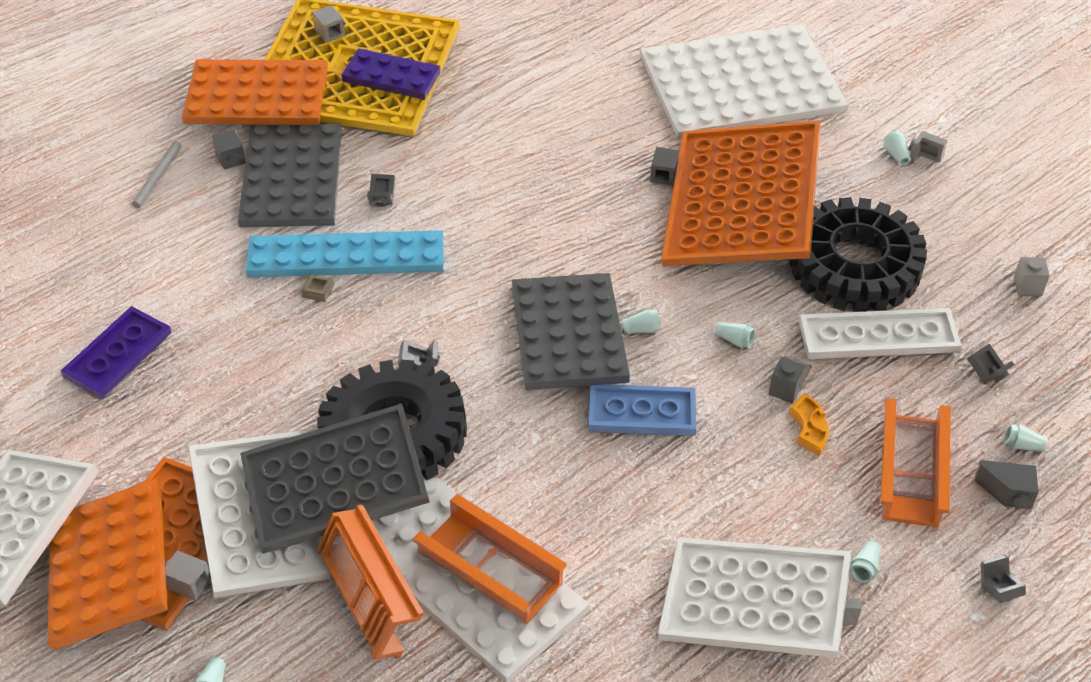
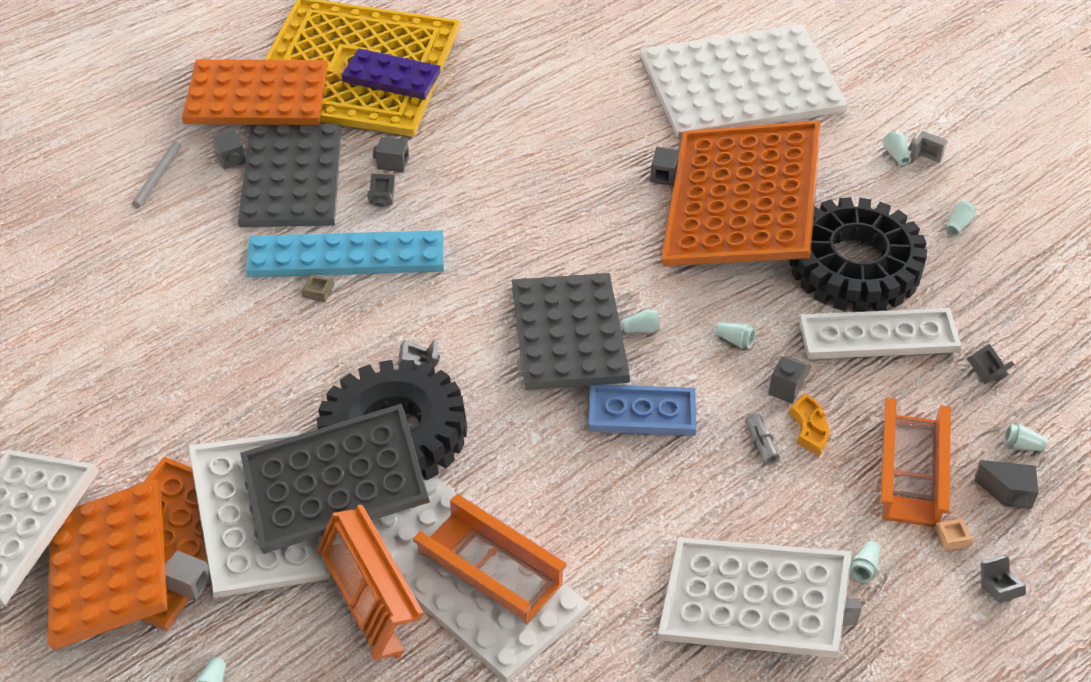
dark purple plate [61,306,172,399] -> none
light grey brick [312,5,345,43] -> none
light grey brick [1014,257,1050,296] -> none
none -> dark grey brick [373,137,409,172]
none -> light grey pin [745,413,780,465]
none -> light nougat tile [934,518,973,551]
none -> light aqua cone [946,201,976,236]

